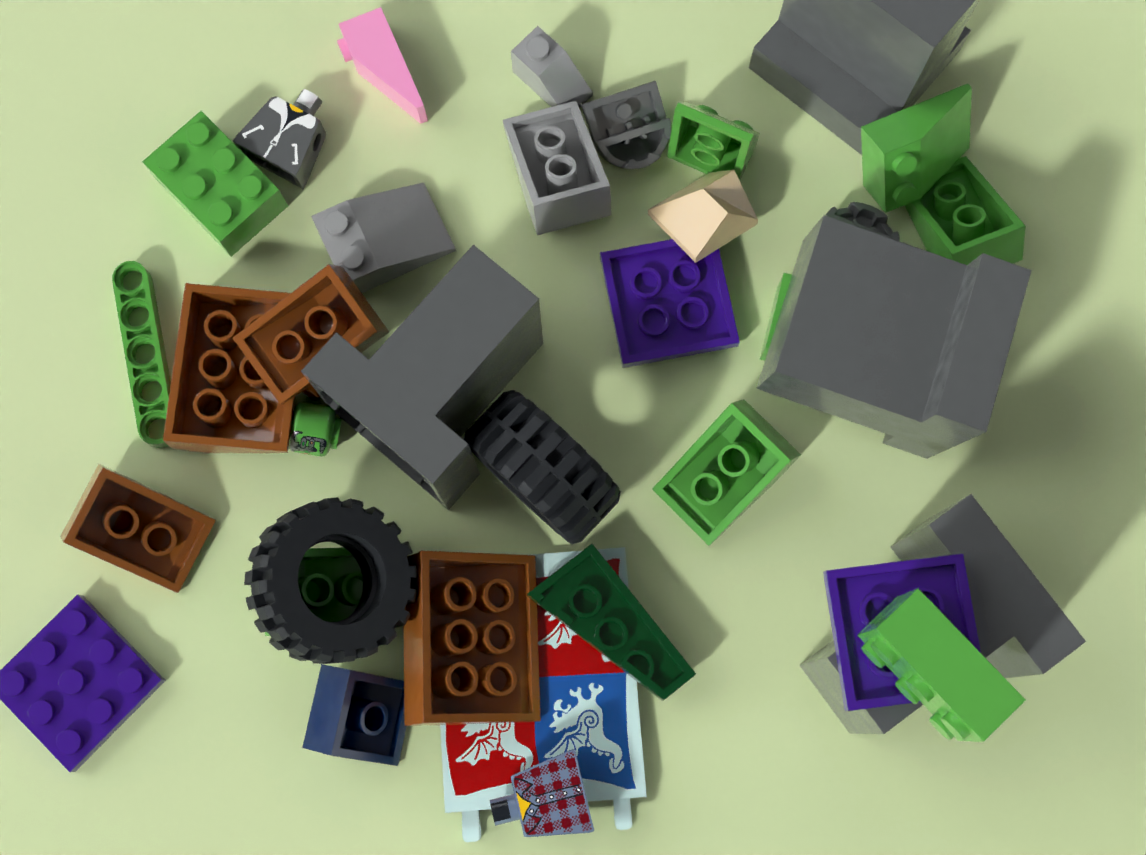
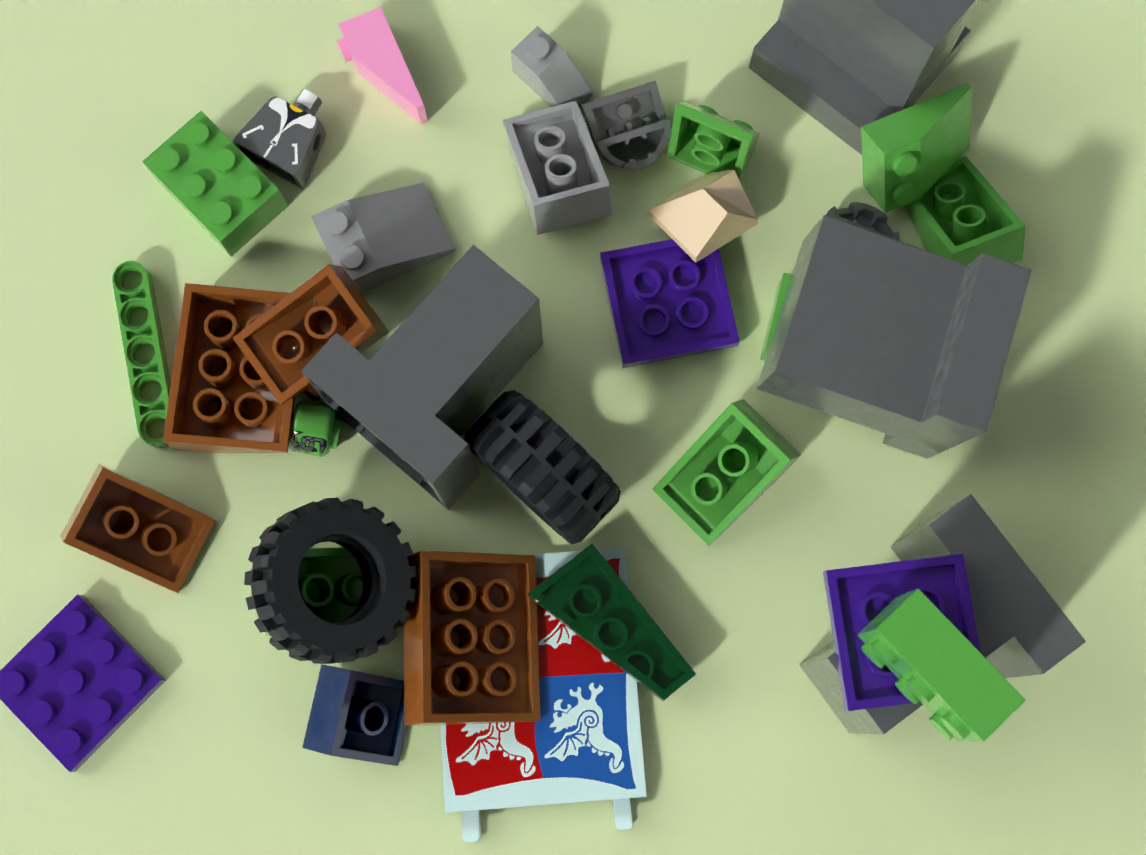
torso [490,749,594,837] -> none

